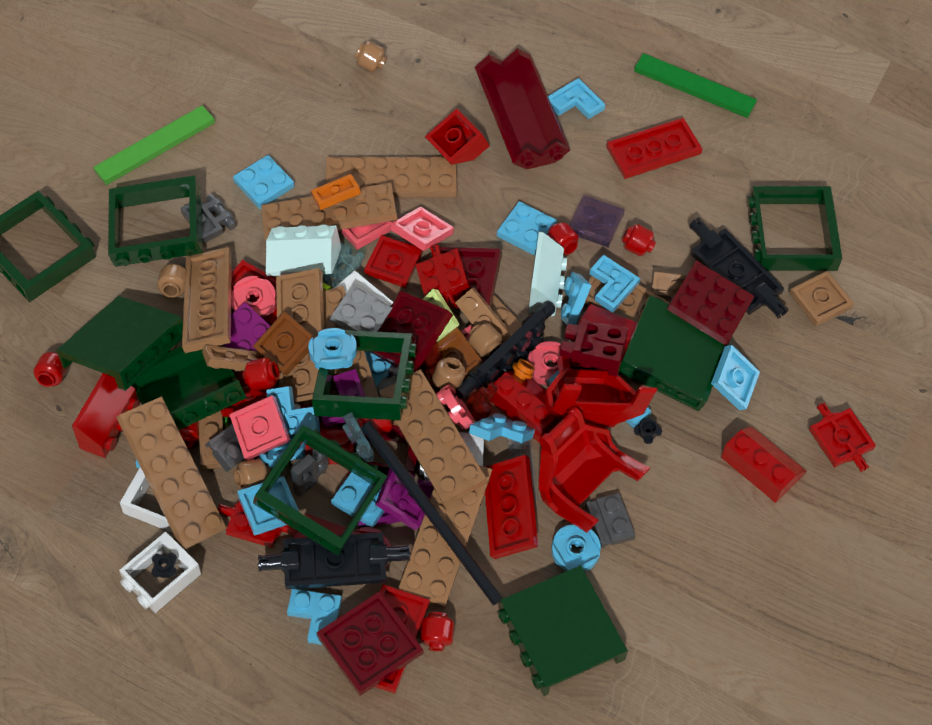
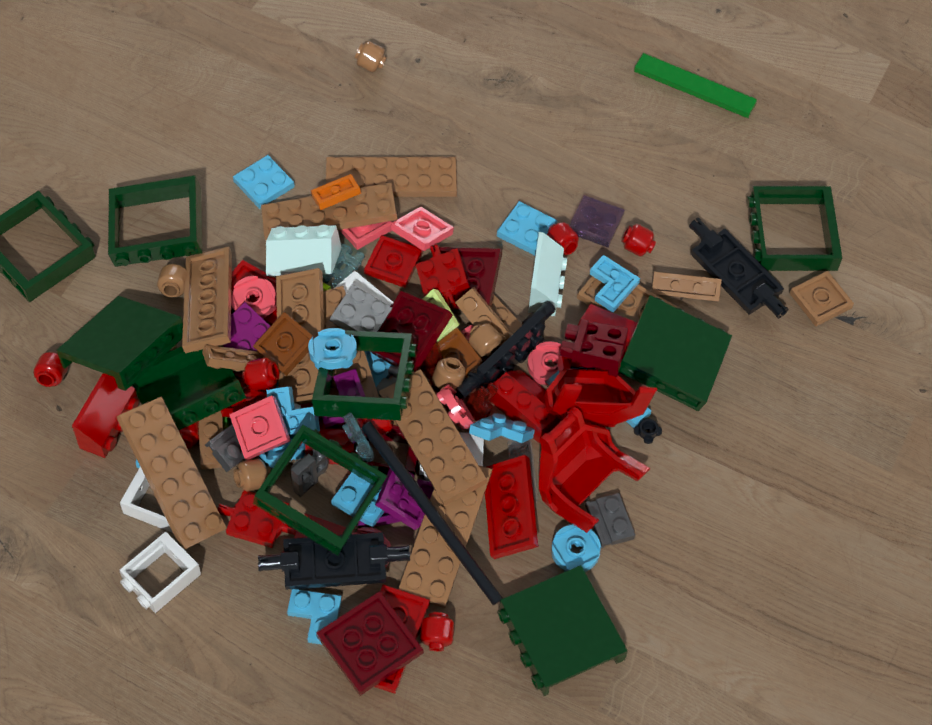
bright green tile [93,106,215,185] -> none
black plate [151,553,177,578] -> none
flat silver plate [181,194,236,243] -> none
medium azure plate [237,476,299,536] -> none
red slope [425,109,489,165] -> none
dark red panel [474,48,571,170] -> none
orange plate [512,359,535,380] -> none
medium azure plate [548,78,605,120] -> none
medium azure plate [561,272,592,325] -> none
red plate [606,118,702,179] -> none
dark red plate [667,260,754,346] -> none
medium azure plate [711,345,760,411] -> none
red slope [721,427,807,503] -> none
red plate [809,402,876,472] -> none

